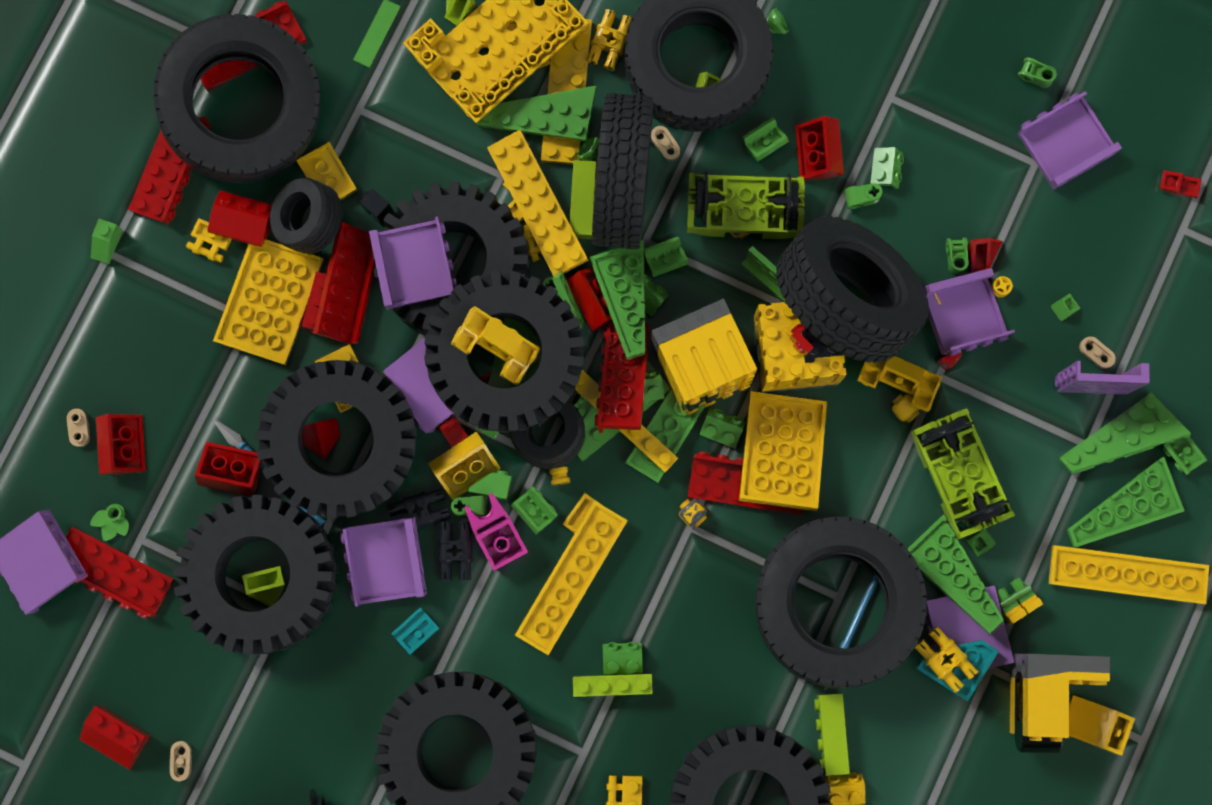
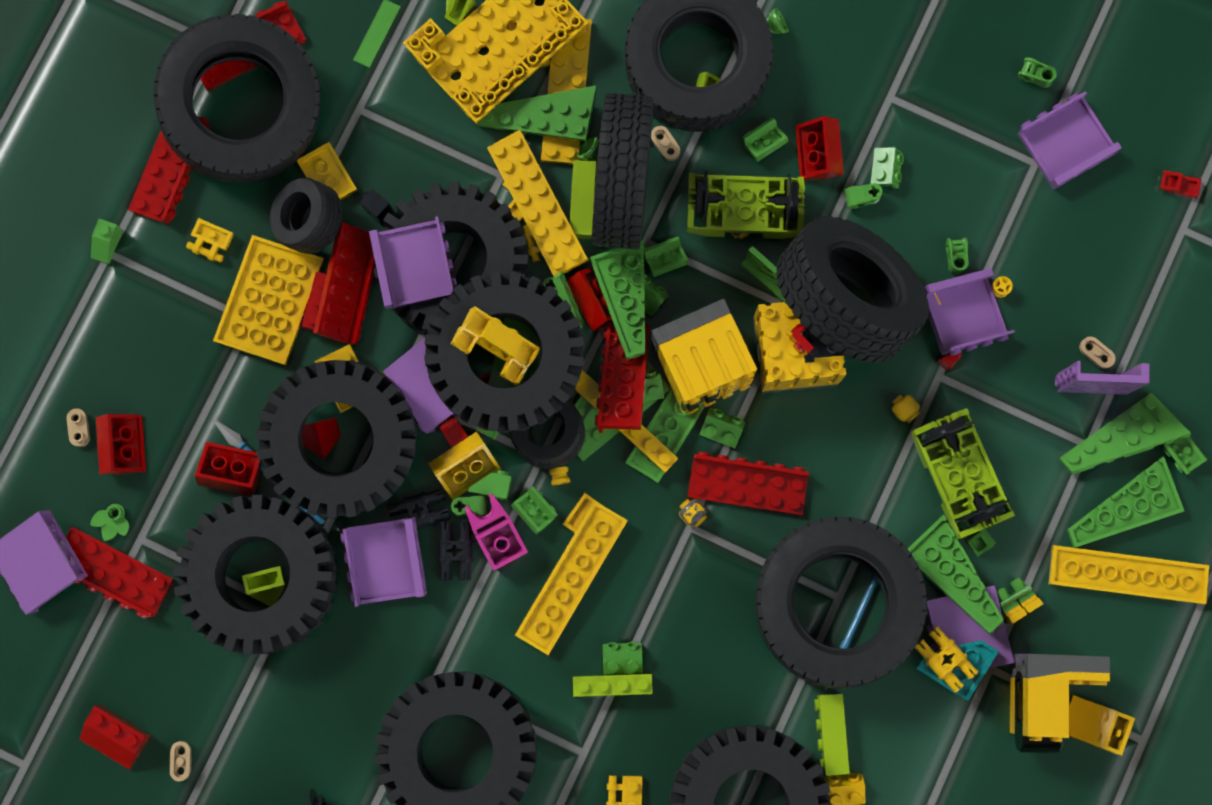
red slope [207,190,272,247] -> none
teal plate [392,607,440,655] -> none
yellow pin [586,9,632,71] -> none
yellow plate [739,391,827,511] -> none
yellow bracket [857,356,942,412] -> none
red slope [968,238,1003,273] -> none
bright green slope [1051,293,1081,321] -> none

